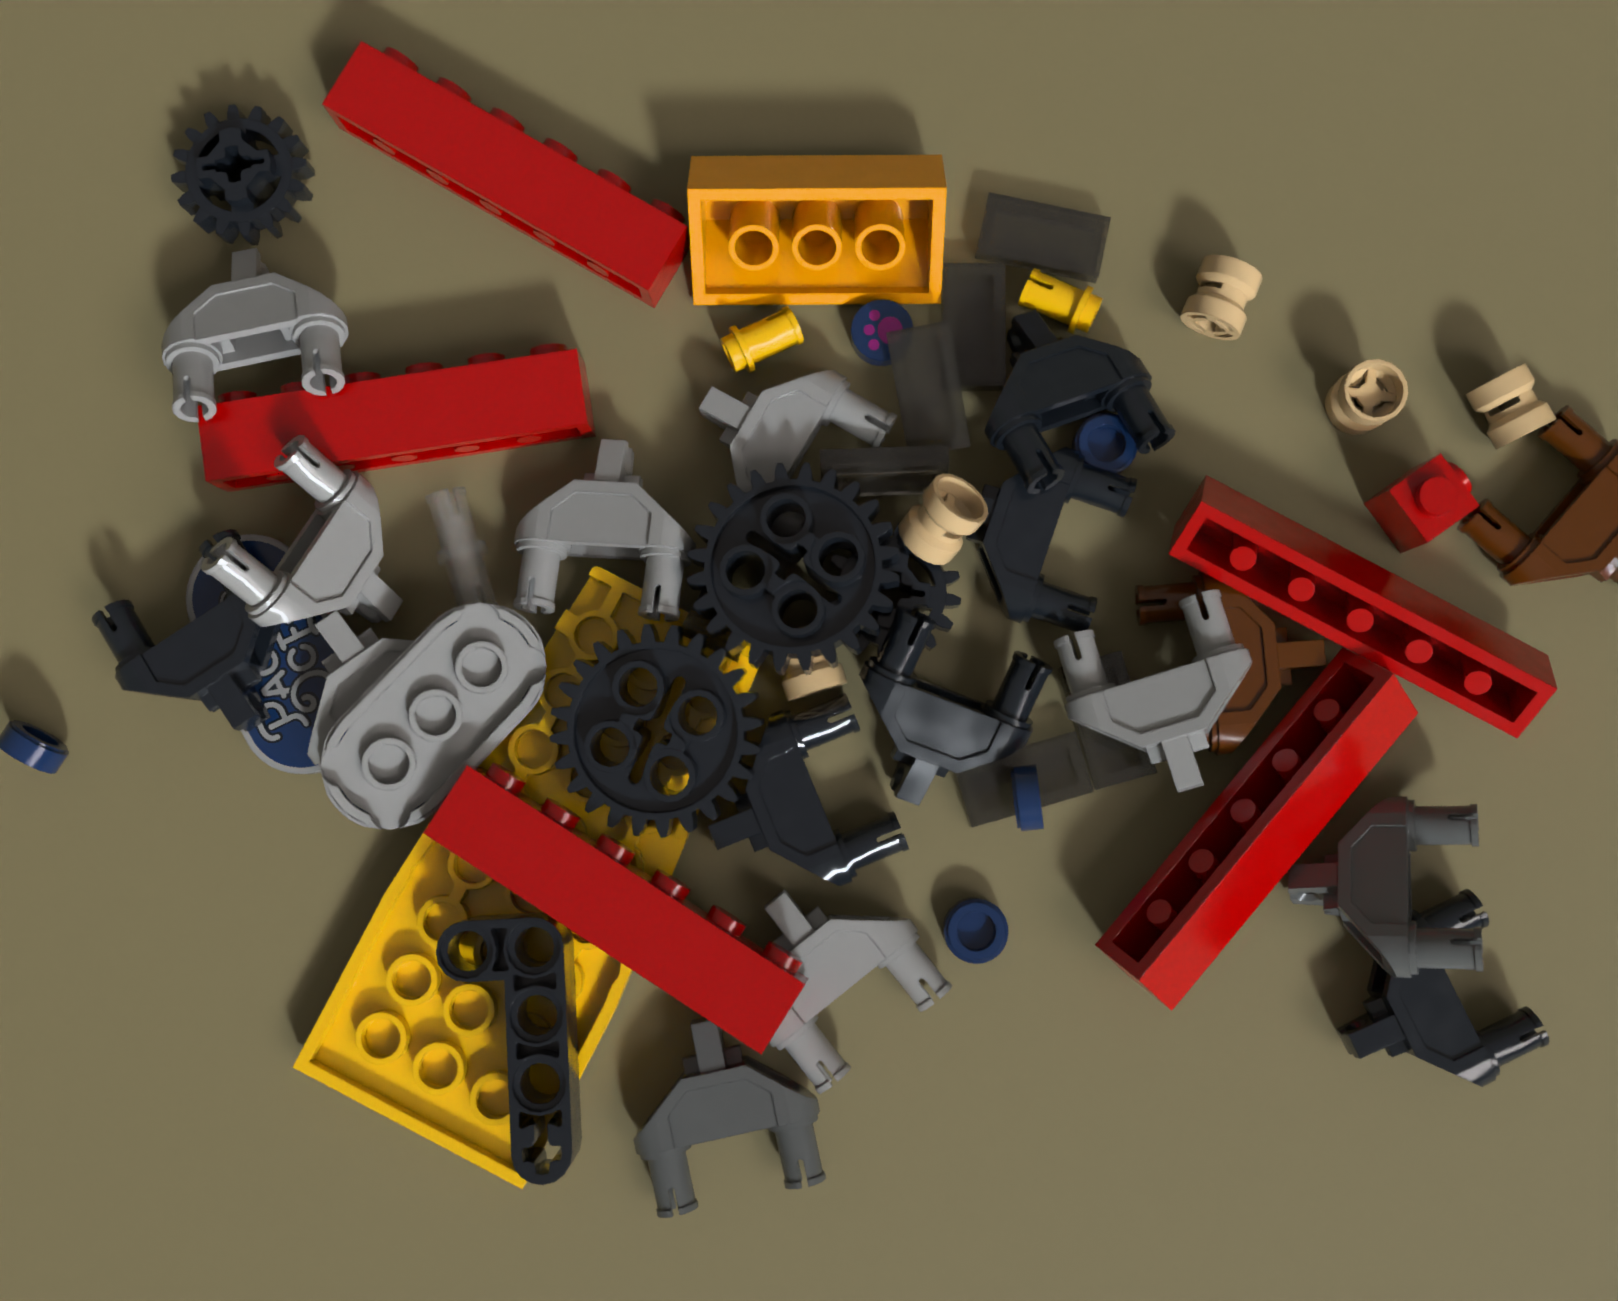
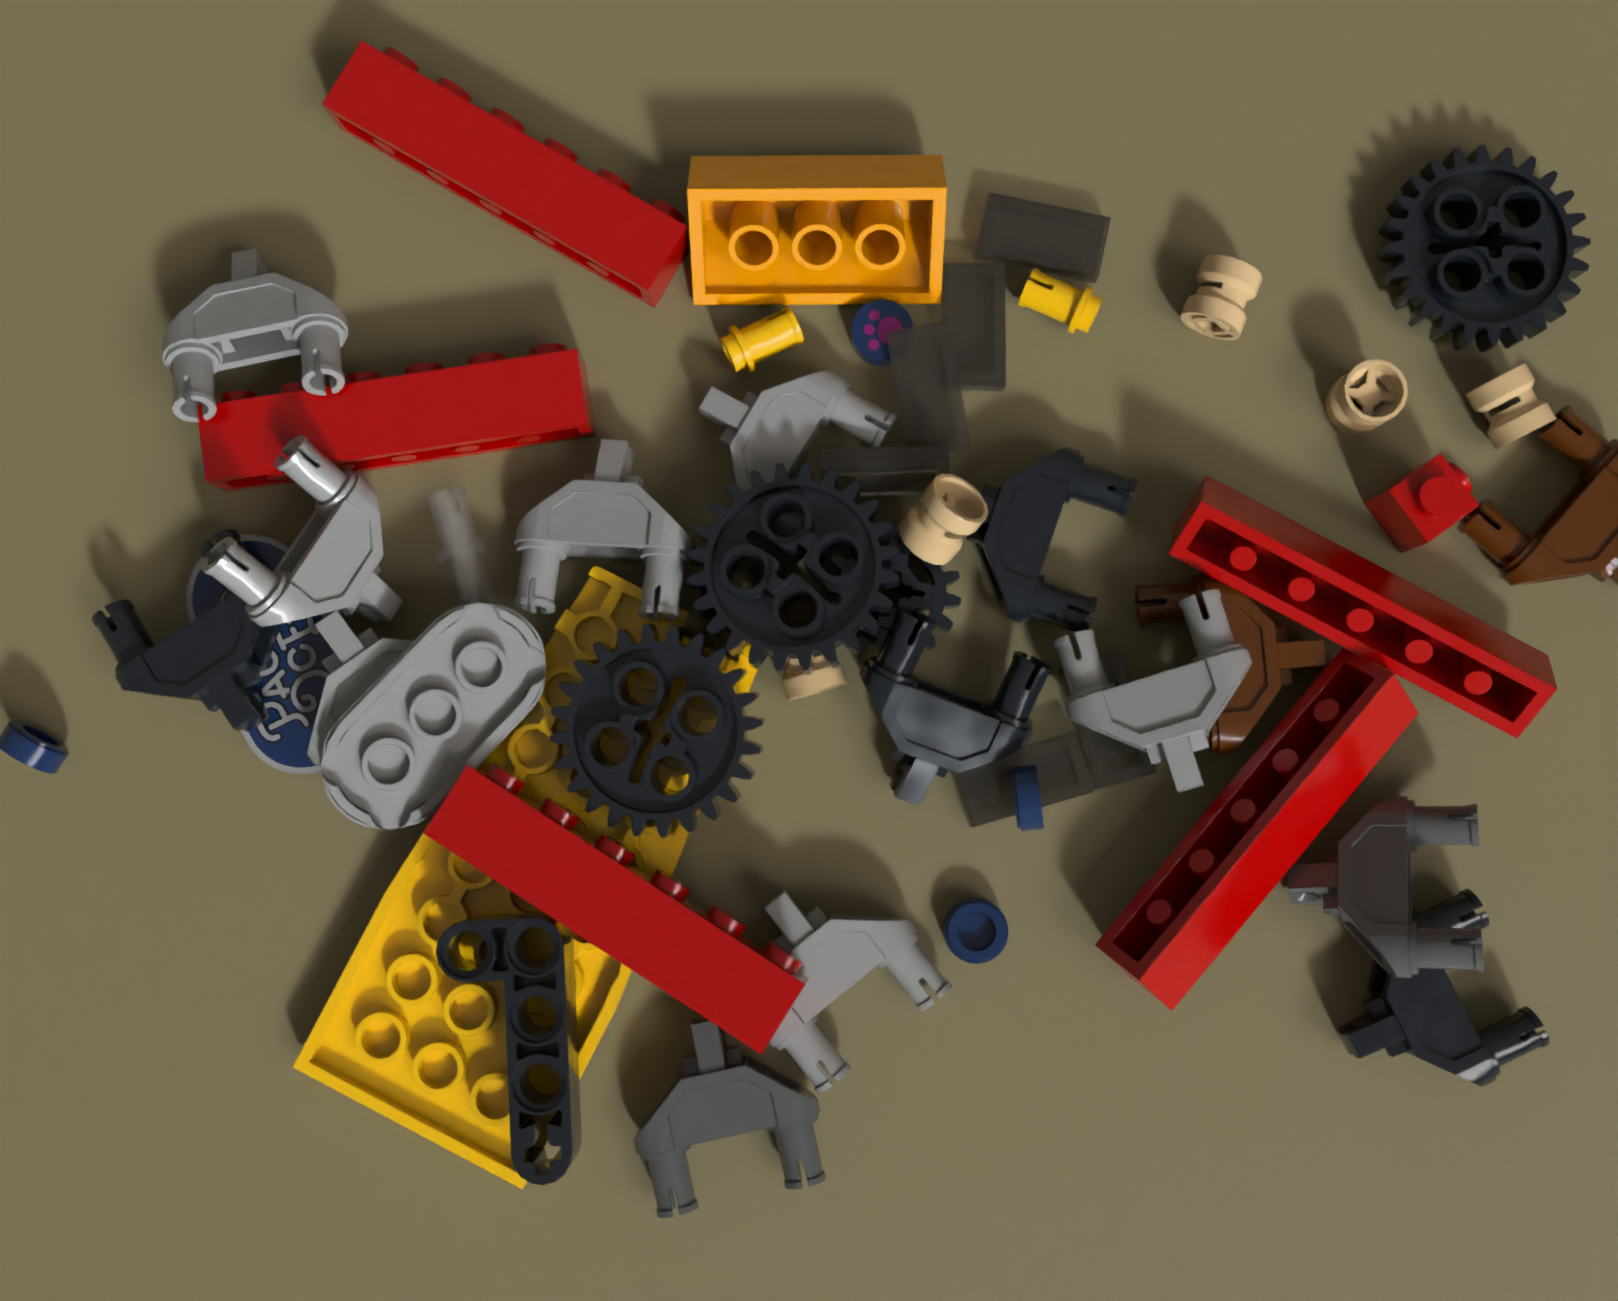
black gear [171,104,315,246] -> none
black connector [708,693,909,886] -> none
black connector [984,309,1176,494] -> none
dark blue tile [1072,413,1137,474] -> none
none -> black gear [1376,145,1591,353]

